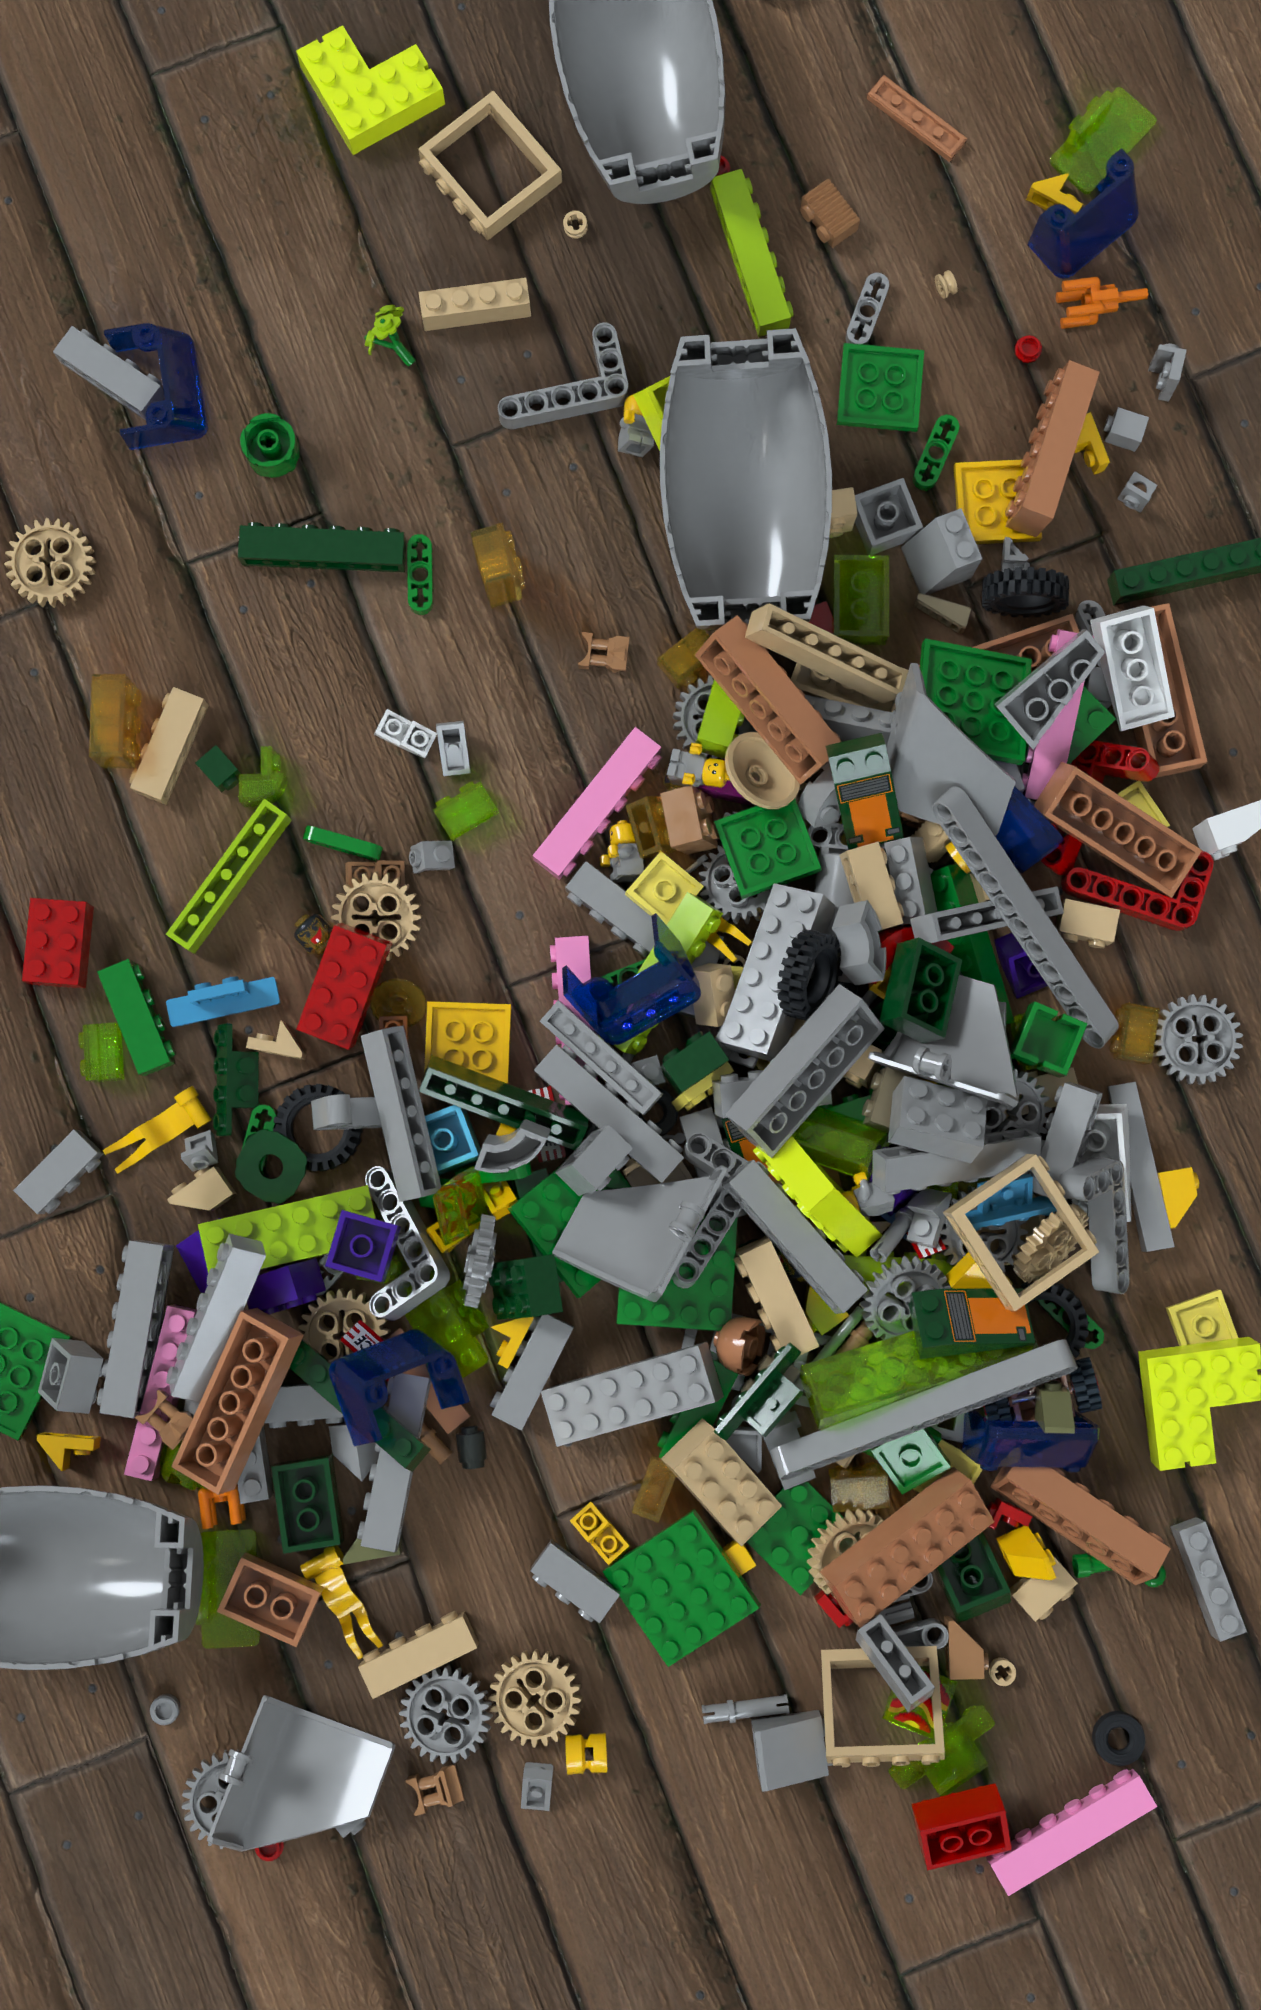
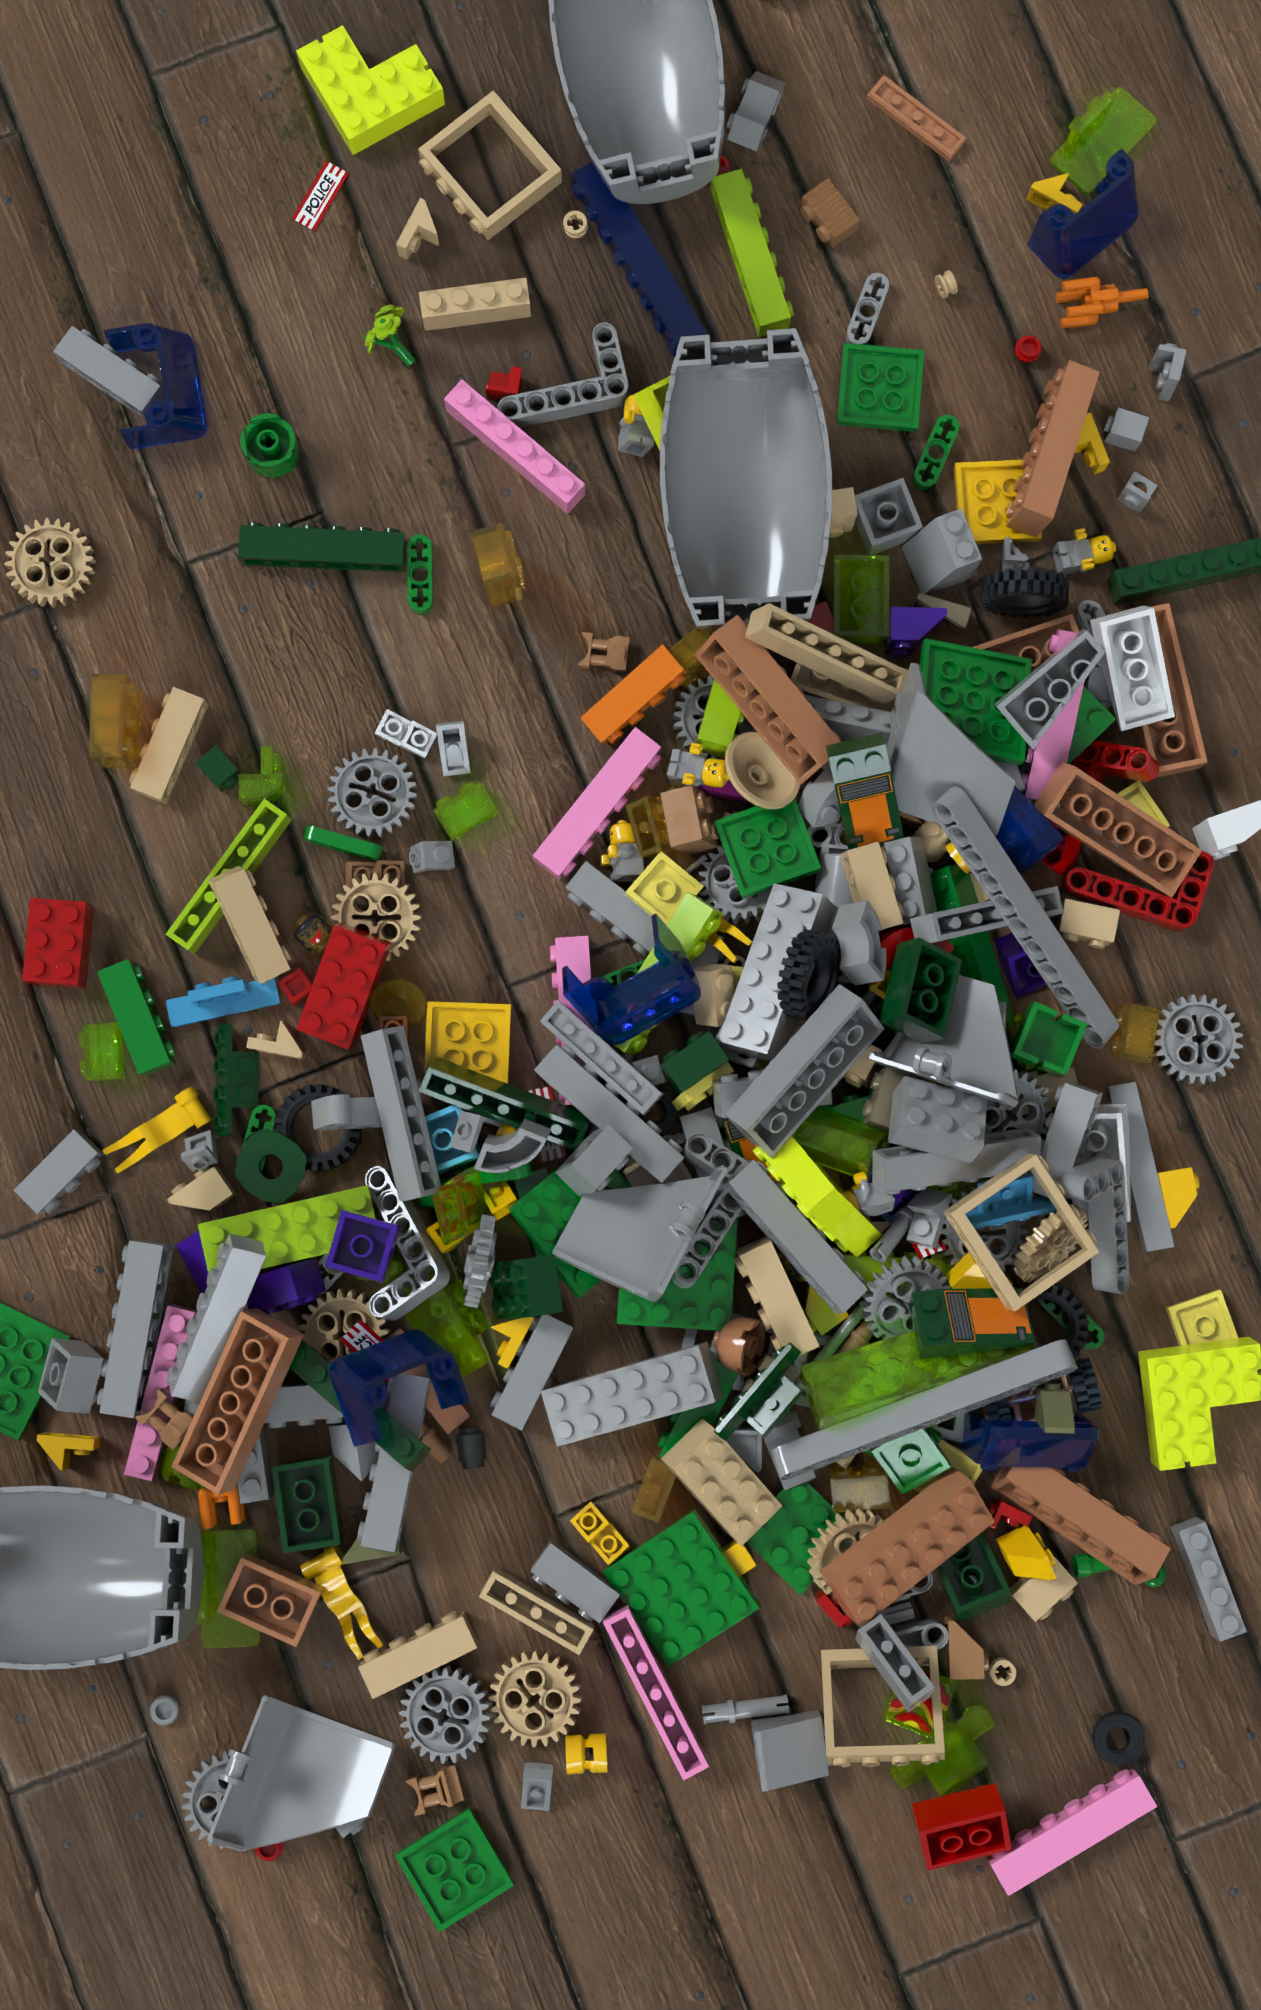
none -> tan brick [208,866,291,984]
none -> red tile [277,967,312,1006]
none -> sticker [292,161,349,231]
none -> light grey gear [327,748,418,838]
none -> green plate [395,1806,514,1933]
none -> tan slope [396,198,439,260]
none -> bright pink brick [444,379,585,514]
none -> light grey bracket [450,1111,503,1154]
none -> tan brick [479,1566,594,1655]
none -> red panel [485,366,523,401]
none -> clear blue brick [571,162,708,357]
none -> orange brick [580,644,689,744]
none -> bright pink brick [603,1604,709,1781]
none -> light grey brick [726,71,786,151]
none -> dark purple slope [885,607,947,658]
none -> piece [1052,528,1116,575]

